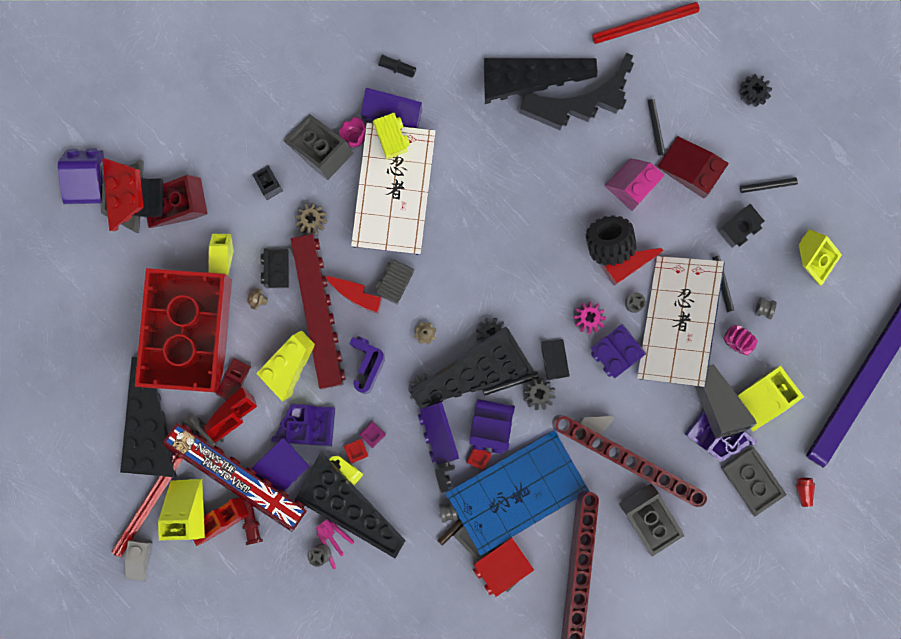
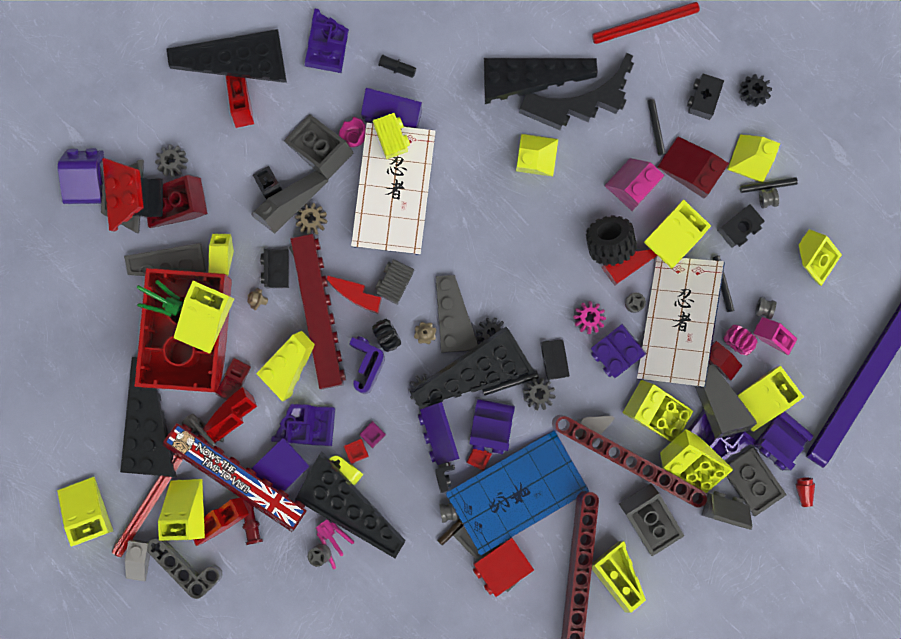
none -> neon yellow slope [57,477,113,547]
none -> dark grey wing [124,243,206,276]
none -> green plant [137,280,183,317]
none -> dark grey beam [147,538,223,599]
none -> dark grey gear [155,145,188,178]
none -> black wing [166,29,287,83]
none -> neon yellow slope [174,281,234,353]
none -> red slope [226,76,254,128]
none -> dark grey wedge [251,171,328,234]
none -> dark purple slope [304,8,349,73]
none -> black gear [372,319,401,352]
none -> dark grey wing [436,275,478,353]
none -> neon yellow slope [516,134,558,177]
none -> neon yellow wedge [592,541,646,613]
none -> neon yellow slope [622,380,693,442]
none -> neon yellow slope [644,200,711,269]
none -> neon yellow slope [660,429,733,493]
none -> black brick [687,73,724,120]
none -> dark grey slope [702,491,752,530]
none -> dark red slope [708,341,742,381]
none -> neon yellow slope [727,134,780,183]
none -> dark pink slope [753,317,797,355]
none -> dark purple piece [754,411,814,471]
none -> dark grey wheel [759,188,779,209]

